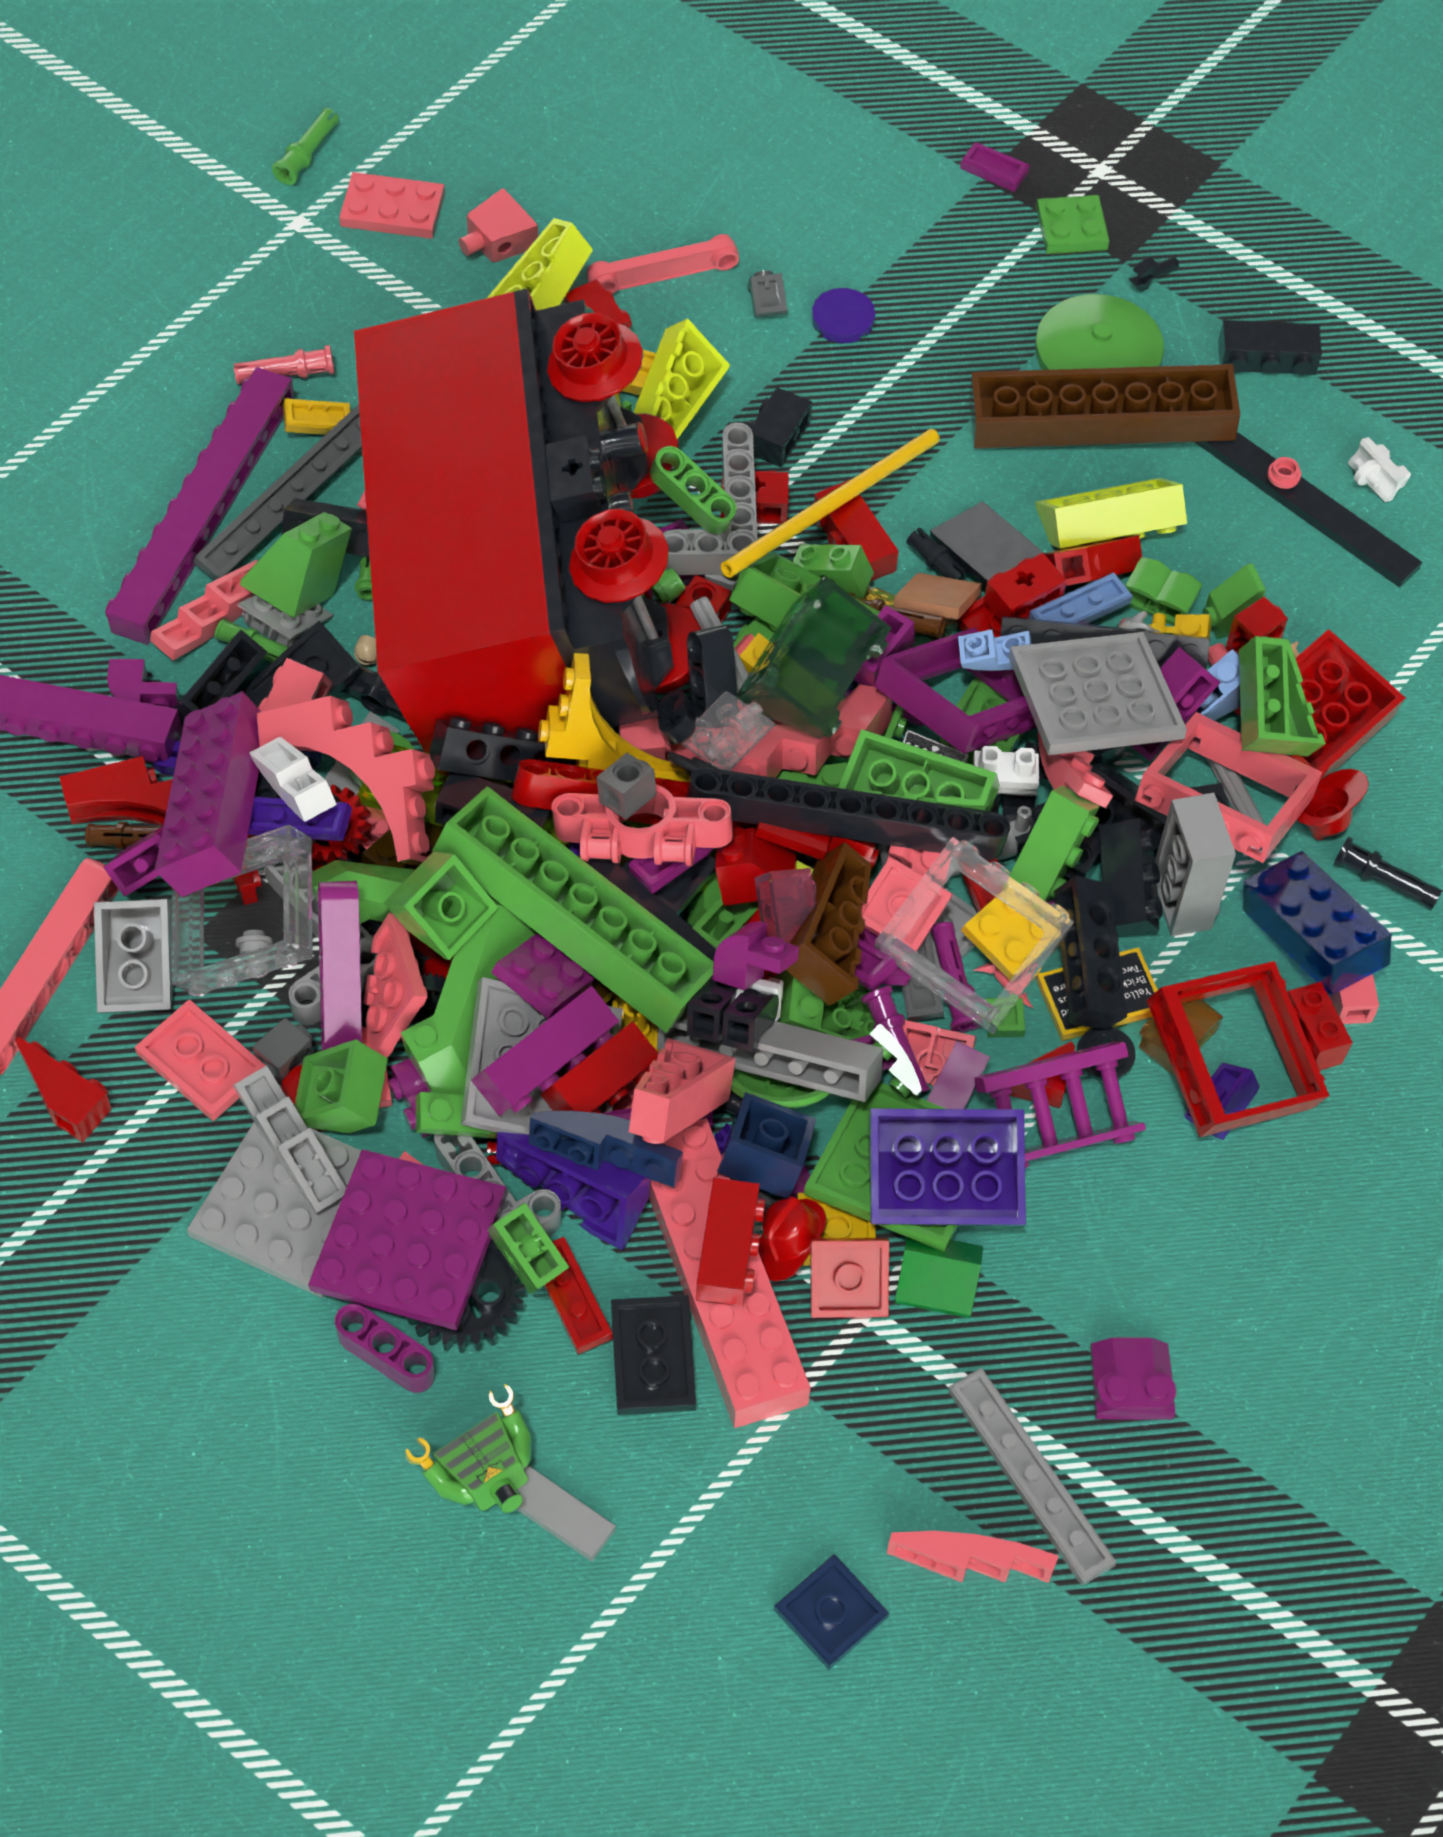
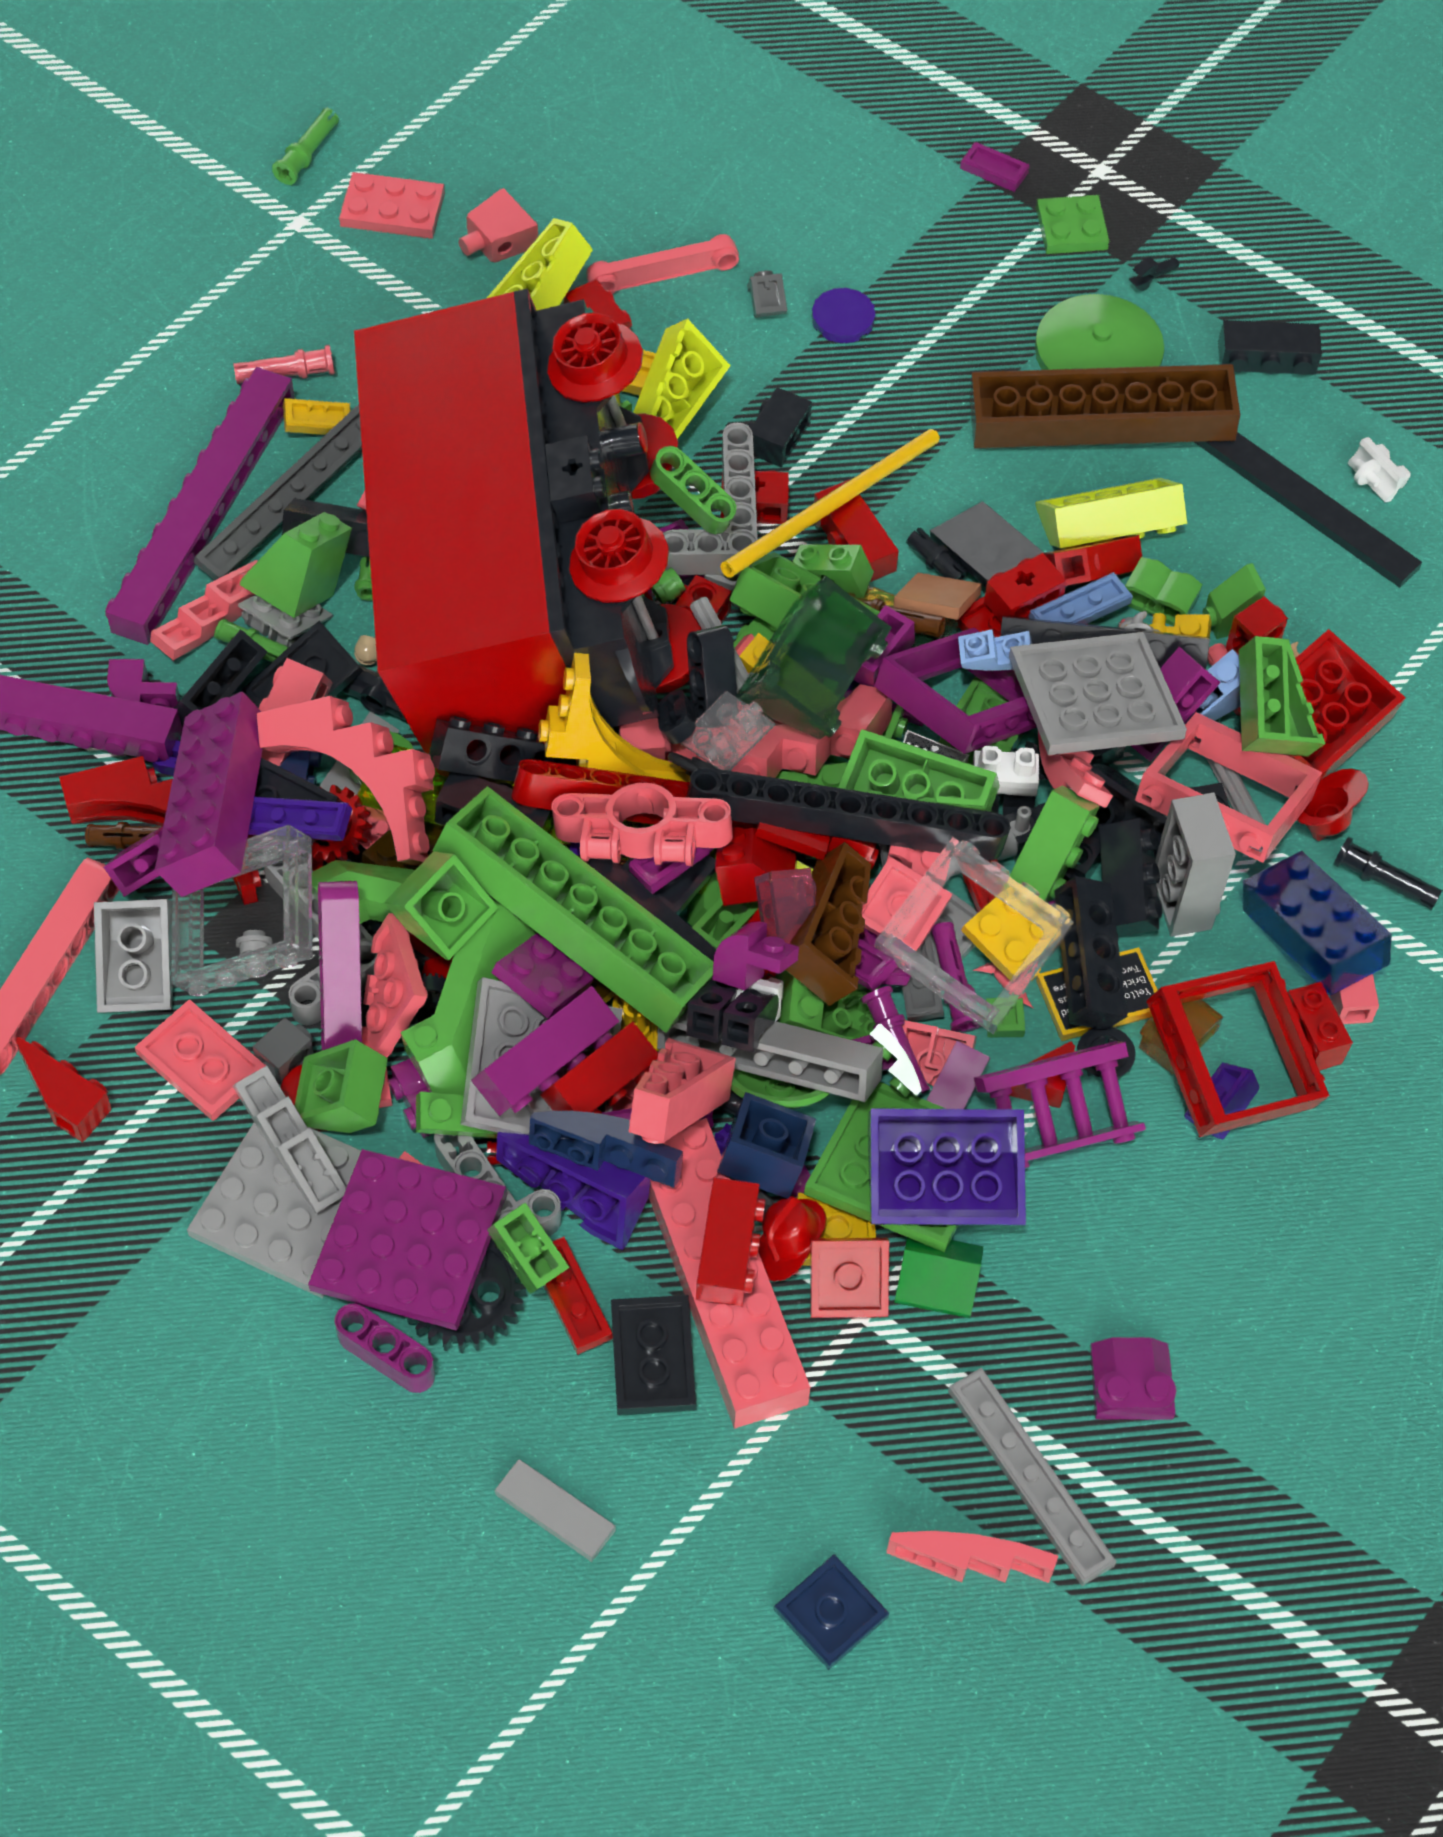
white slope [249,736,337,822] -> none
bright green torso [405,1384,532,1513] -> none
dark grey brick [596,753,657,820] -> none
coral plate [1267,457,1301,489] -> none

